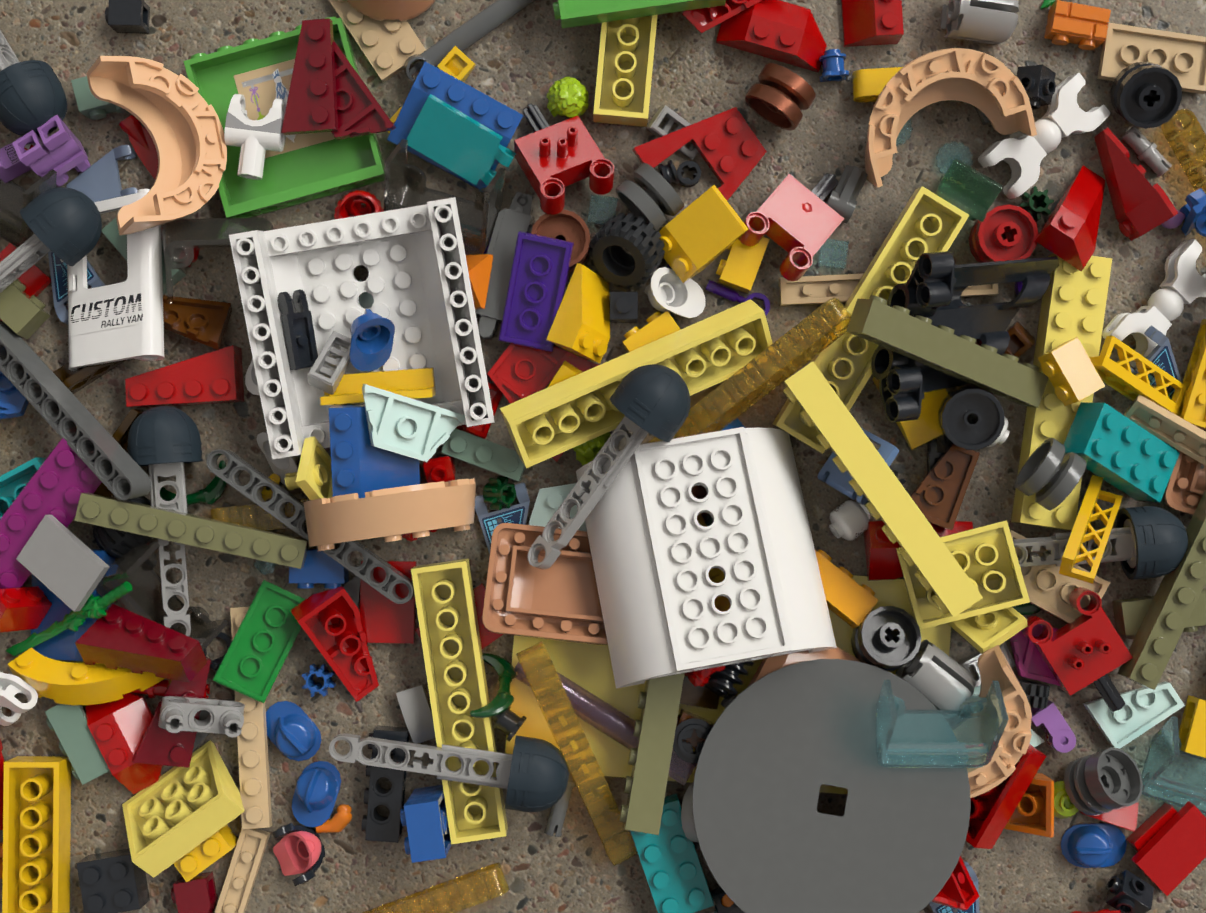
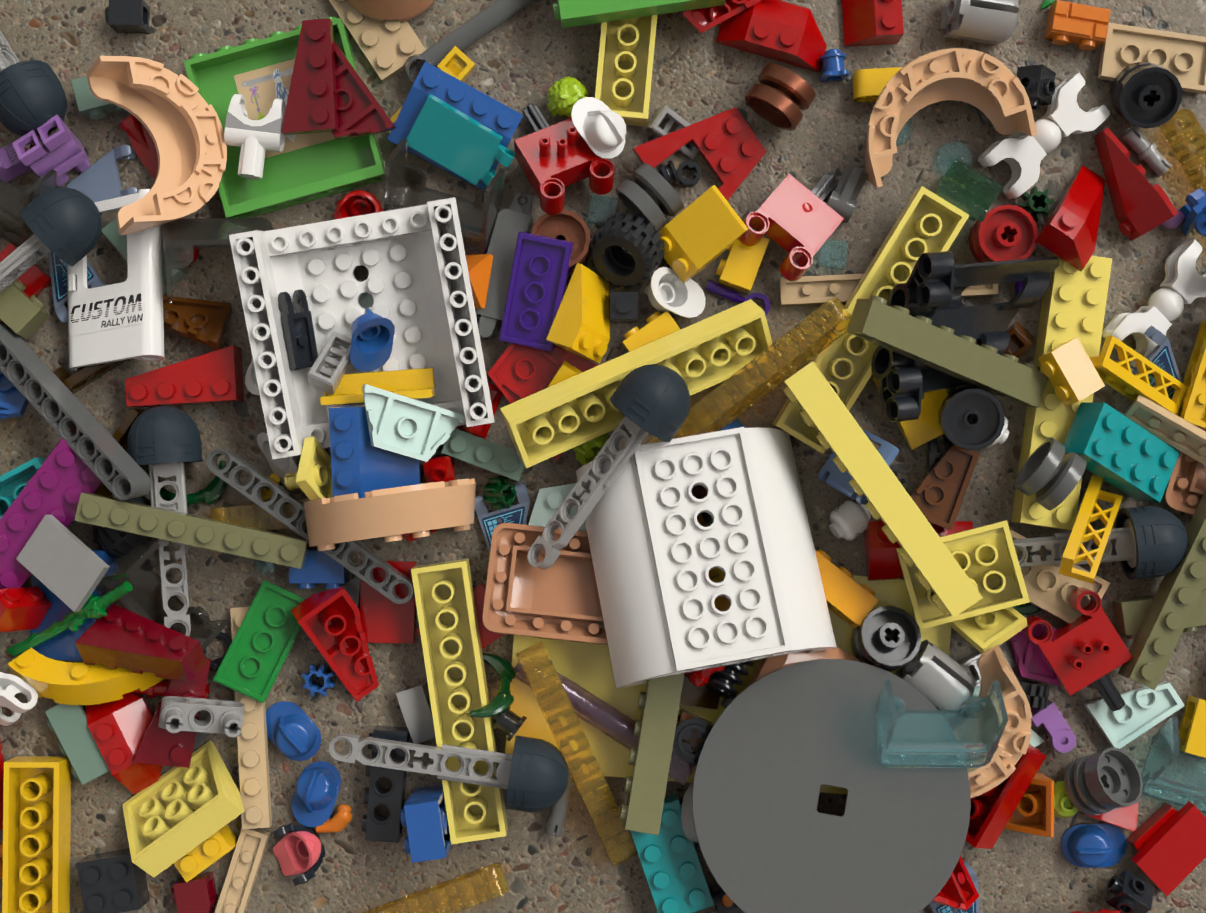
none -> white piece [571,97,626,159]

